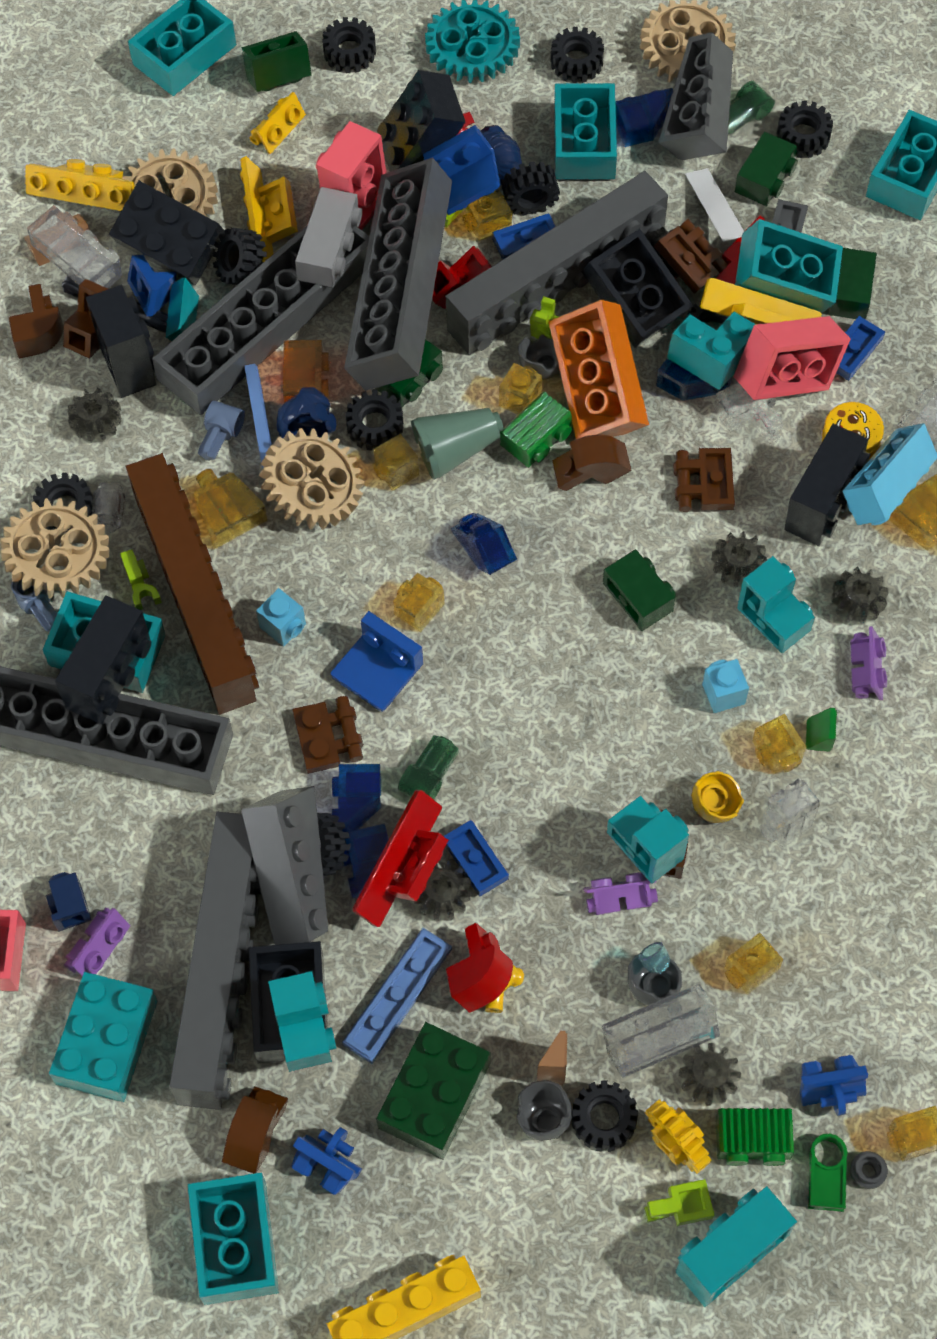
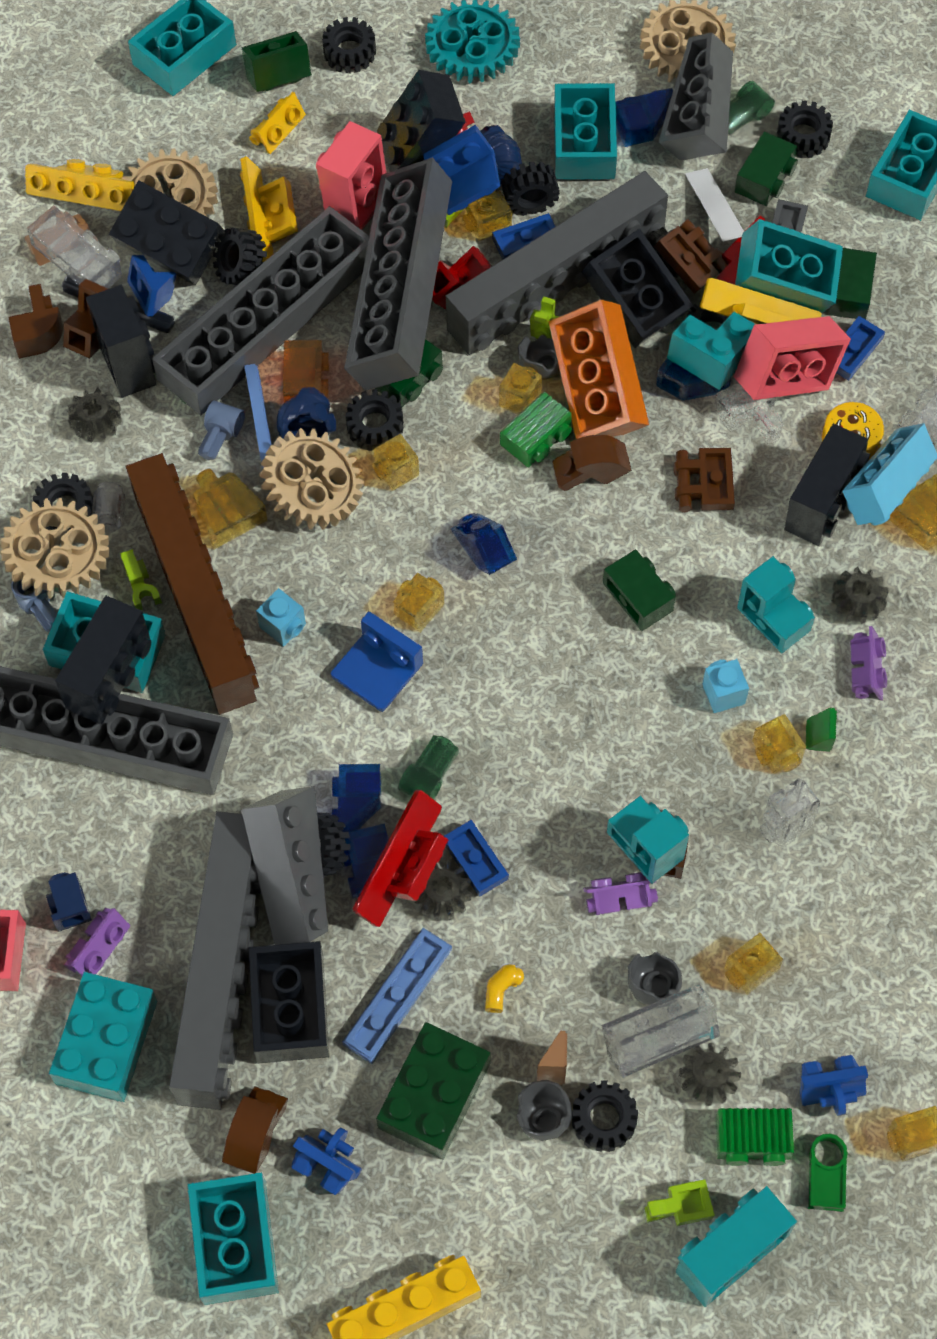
teal slope [165,277,199,341] -> none
teal brick [268,971,337,1072] -> none
reddish brown plate [292,696,364,774] -> none
light grey brick [295,187,362,287] -> none
sand green cone [411,408,504,480] -> none
red brick [446,922,513,1013] -> none
black tyre [551,27,604,83] -> none
clear light blue hinge [638,942,670,973] -> none
yellow gear [645,1099,712,1174] -> none
yellow hair [691,771,744,823] -> none
clear smoke gear [711,531,768,589] -> none
dark grey plate [850,1151,888,1189] -> none

